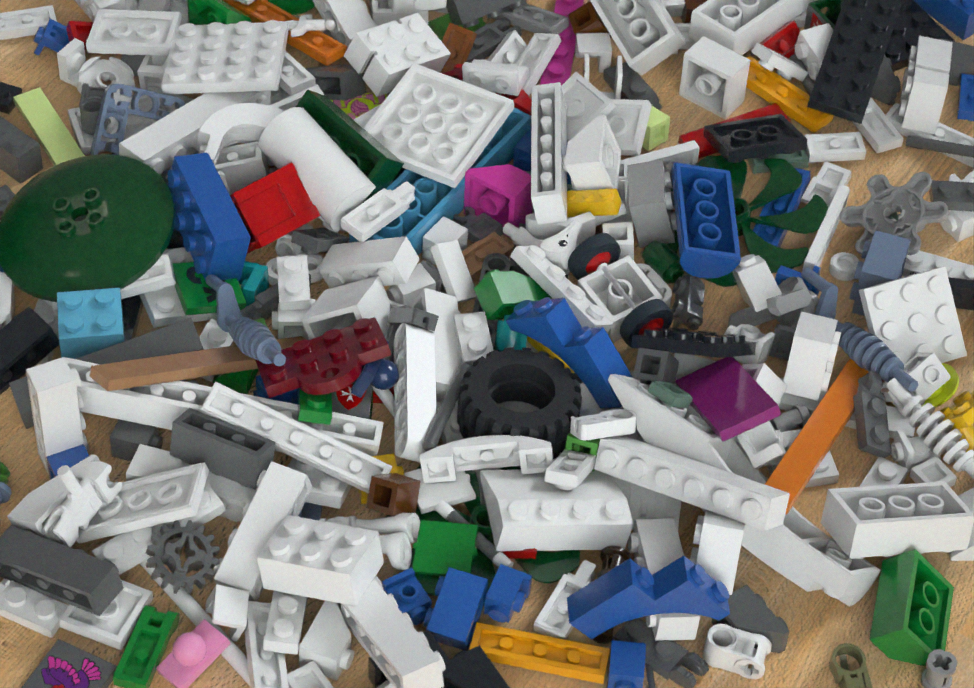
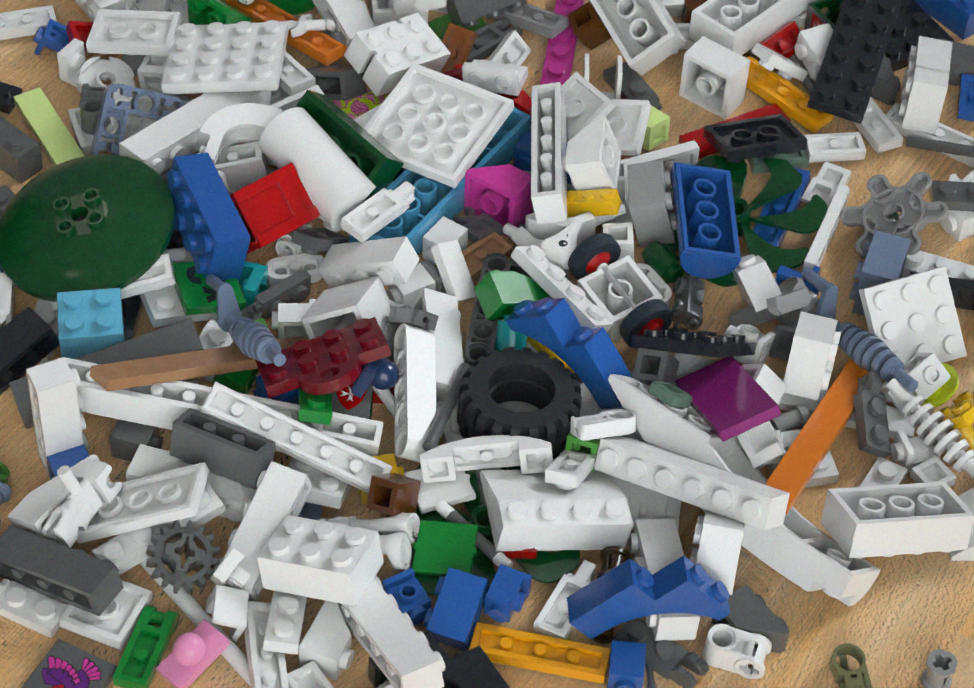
white plate [277,255,311,310] -> none
white plate [454,311,494,366] -> none
white tile [516,33,561,96] -> none
white panel [575,33,612,73] -> none
white tile [829,252,859,281] -> none
green slope [869,549,954,666] -> none
none -> white tile [210,548,251,589]

